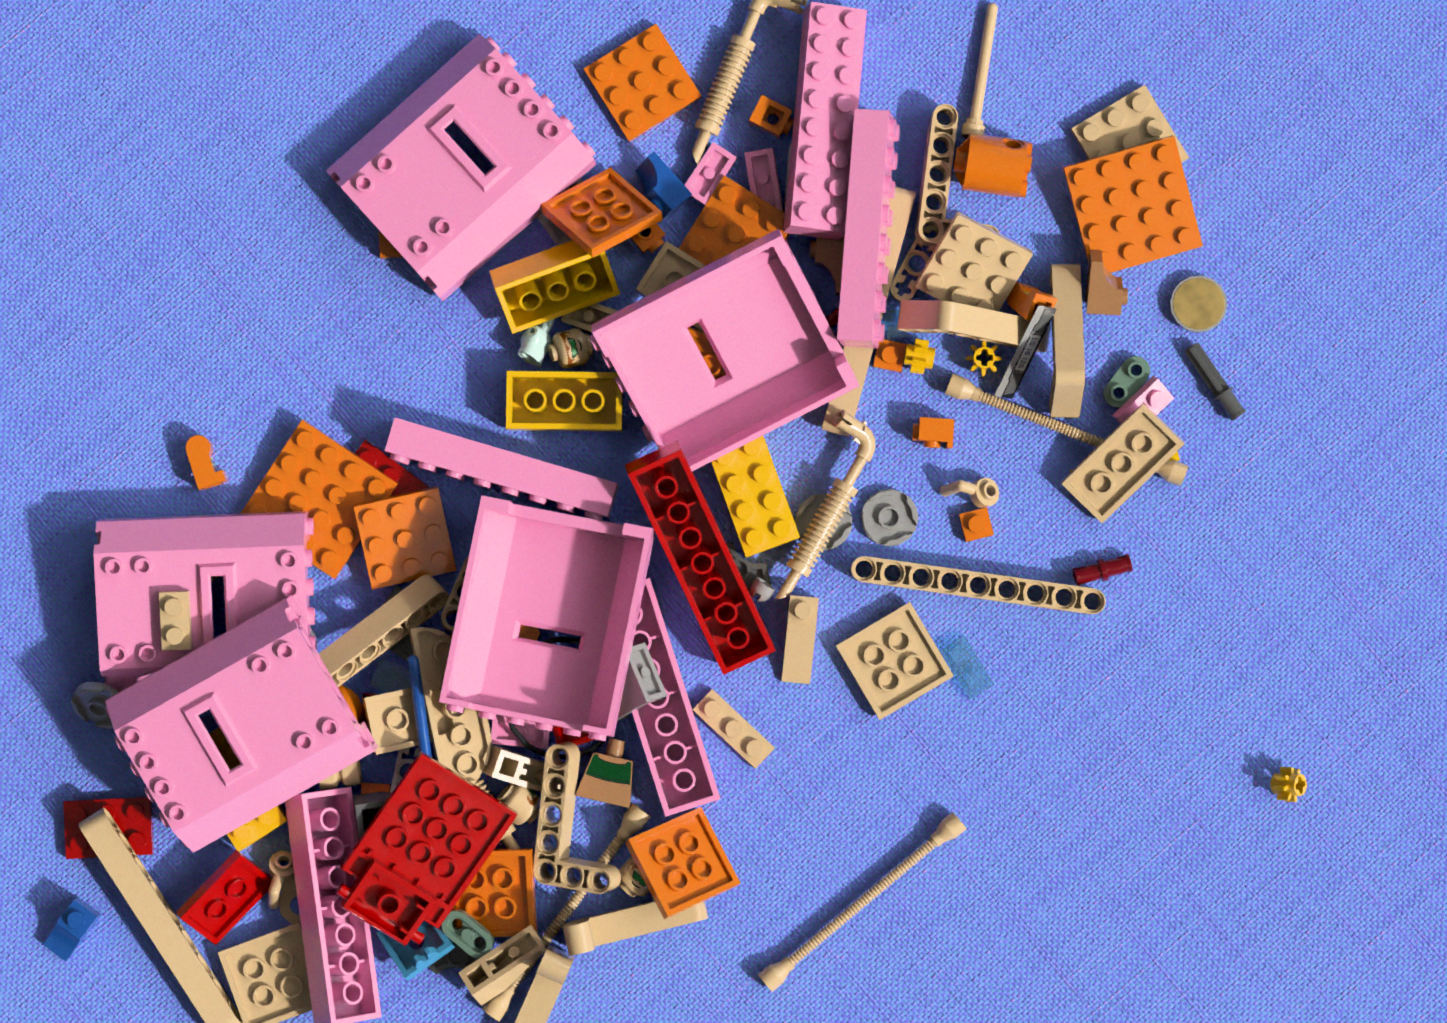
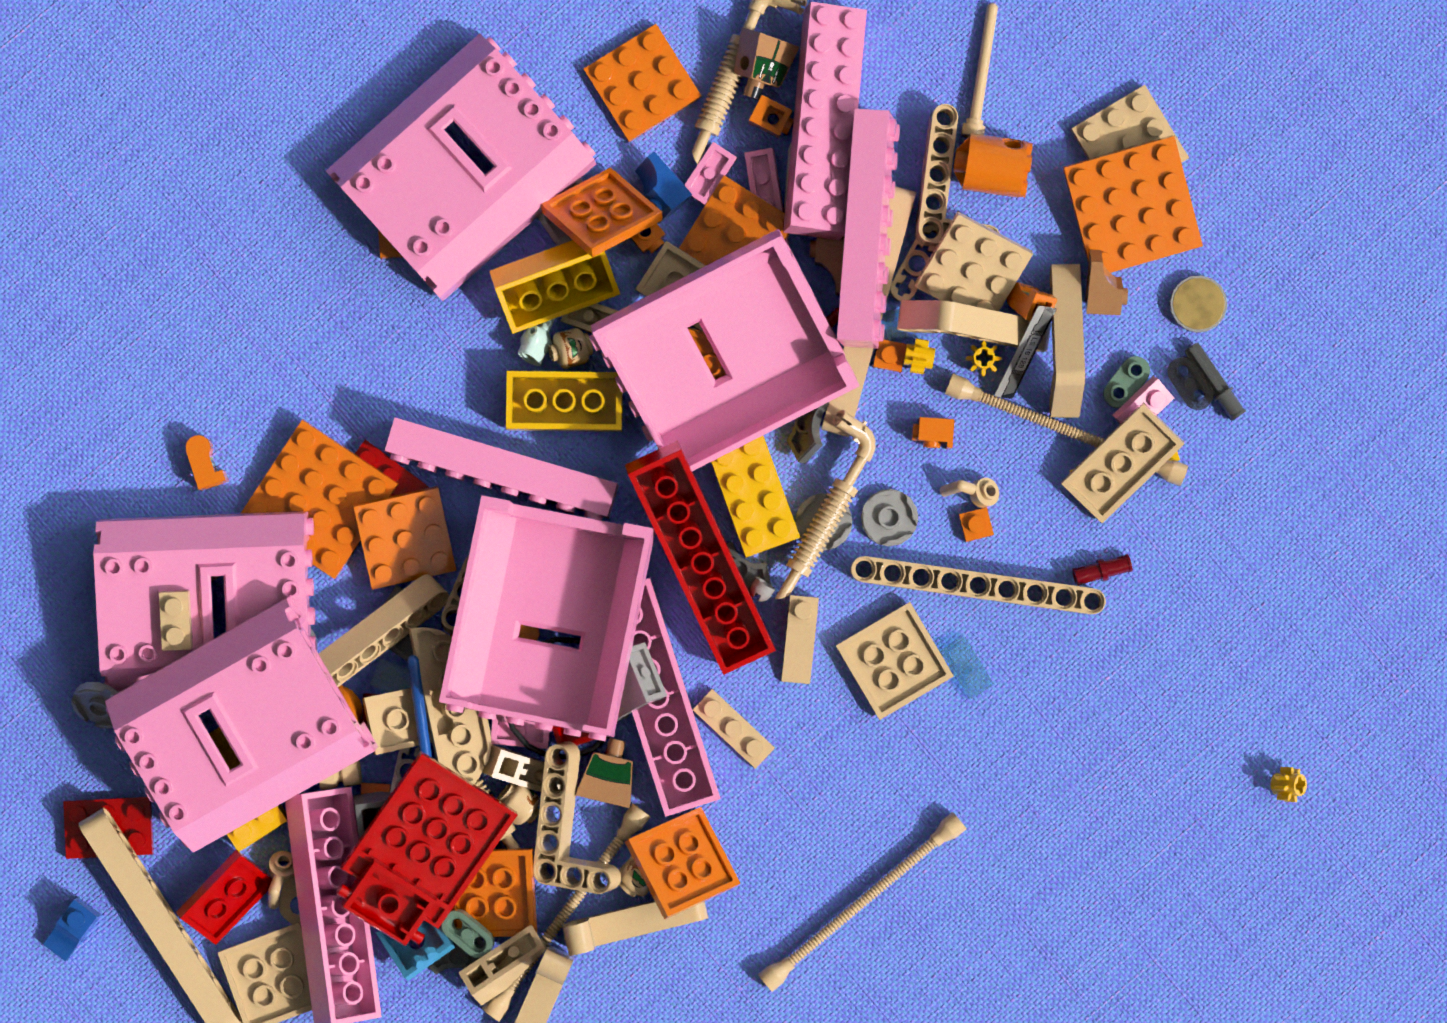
none -> torso [734,27,799,100]
none -> dark grey tile [786,403,829,464]
none -> clear smoke plate [1167,356,1214,410]

